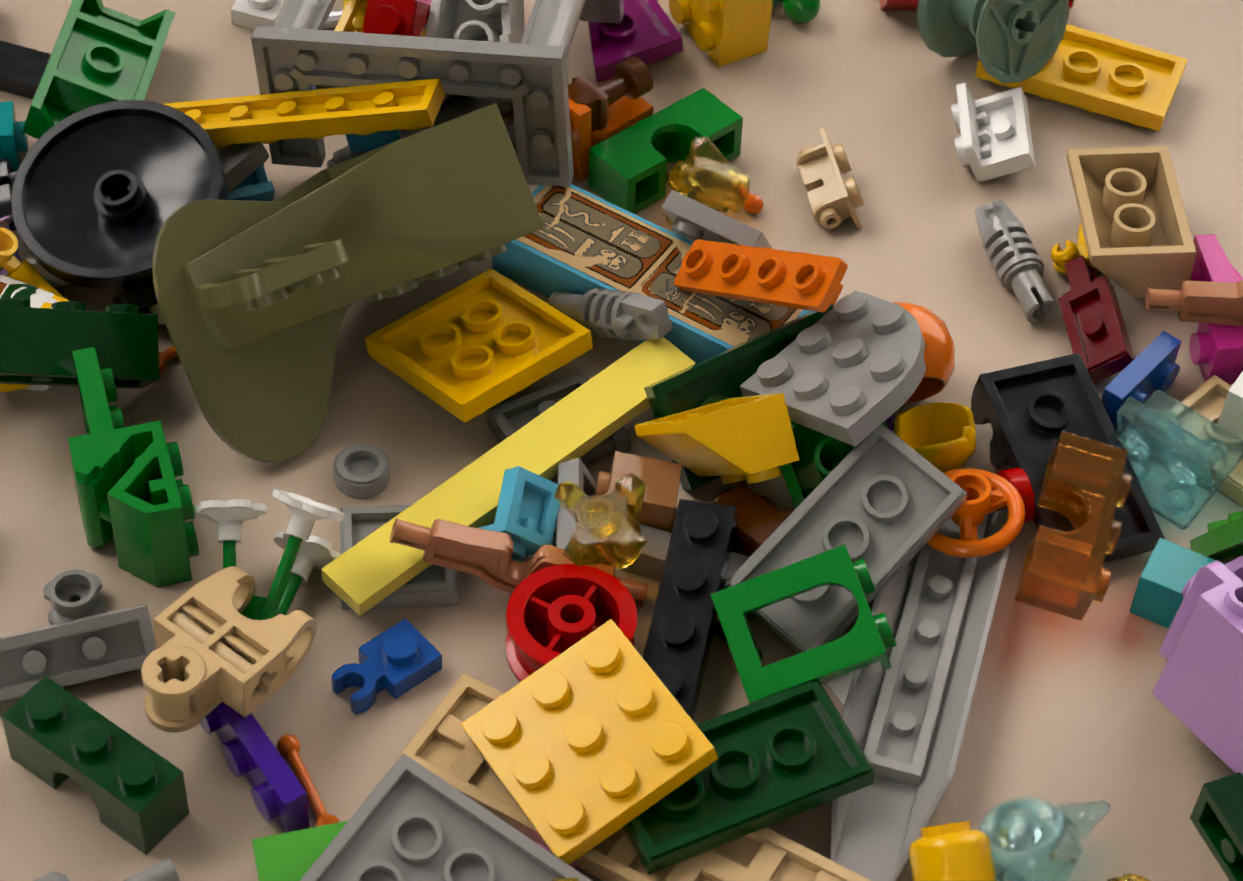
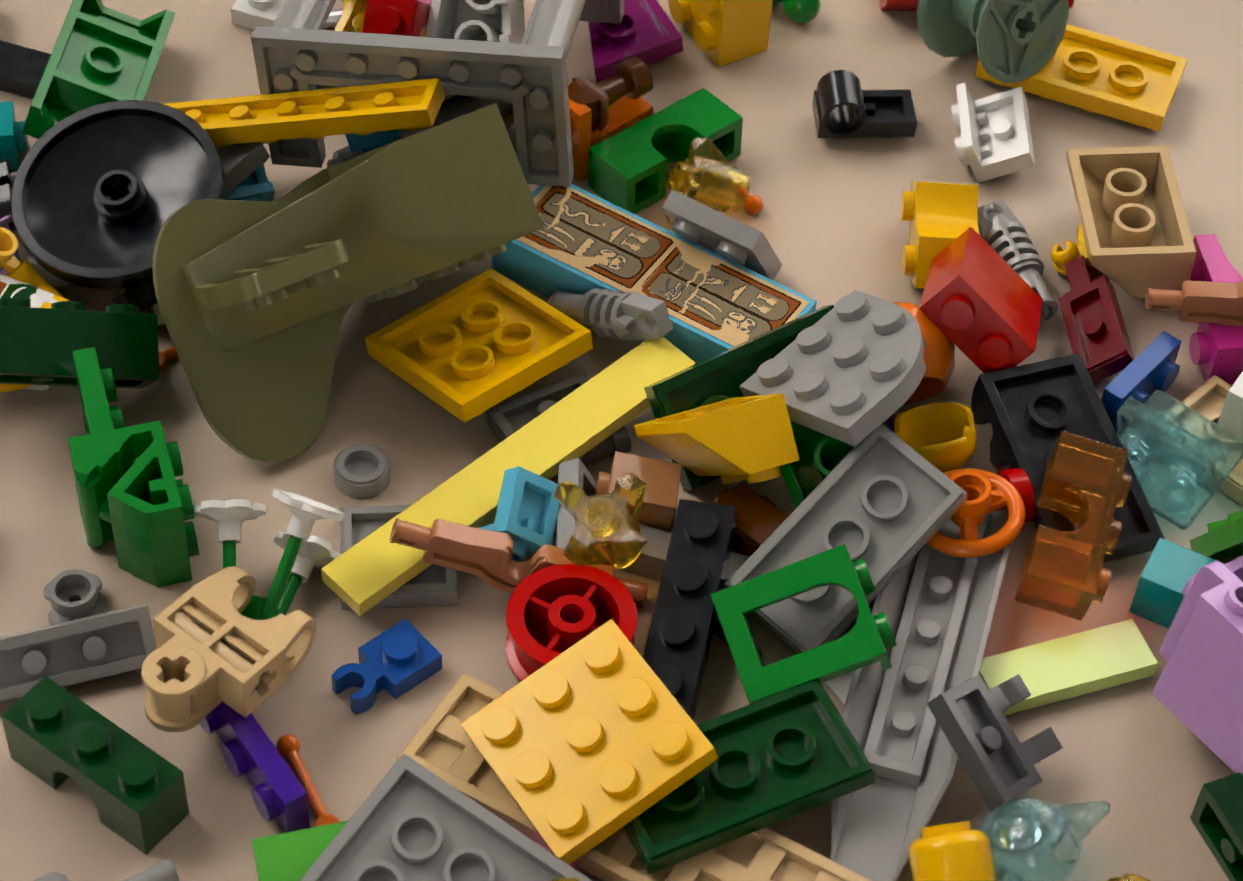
orange bracket [674,239,848,312] -> none
tan hinge [796,128,864,229] -> none
none -> black plate [812,70,917,139]
none -> yellow brick [900,180,979,289]
none -> red brick [919,227,1043,374]
none -> dark grey plate [927,674,1063,811]
none -> yellowish green tile [979,619,1159,716]

